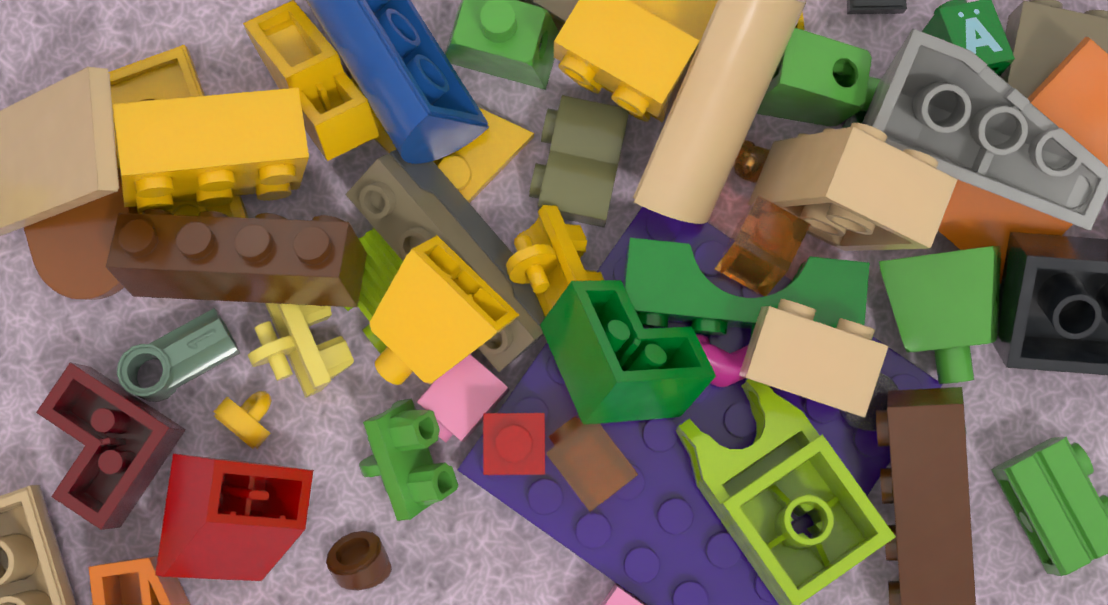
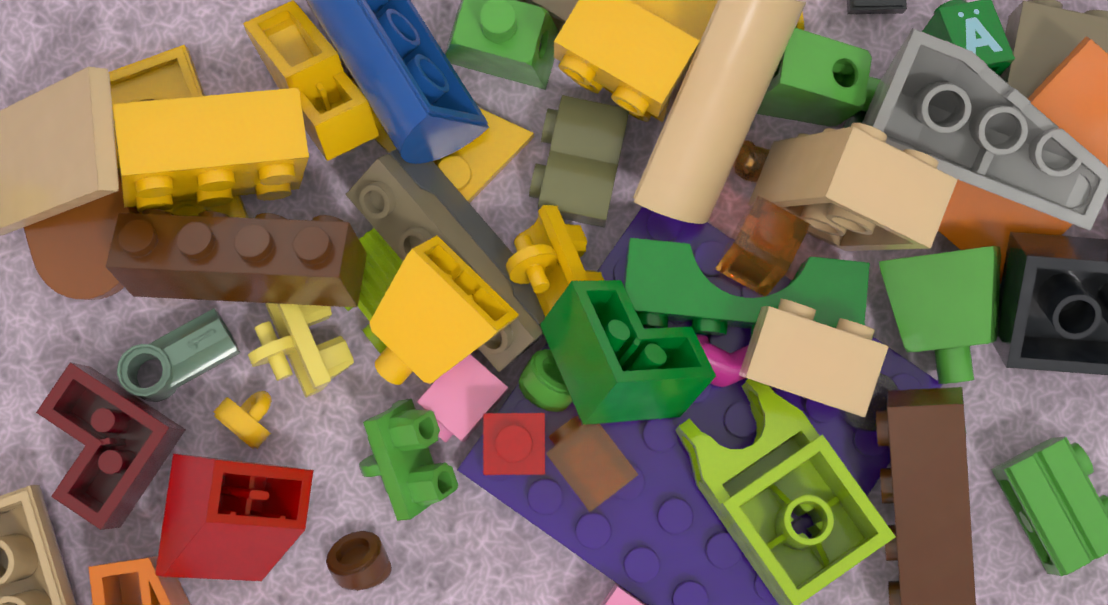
none -> bright green tile [518,349,573,412]

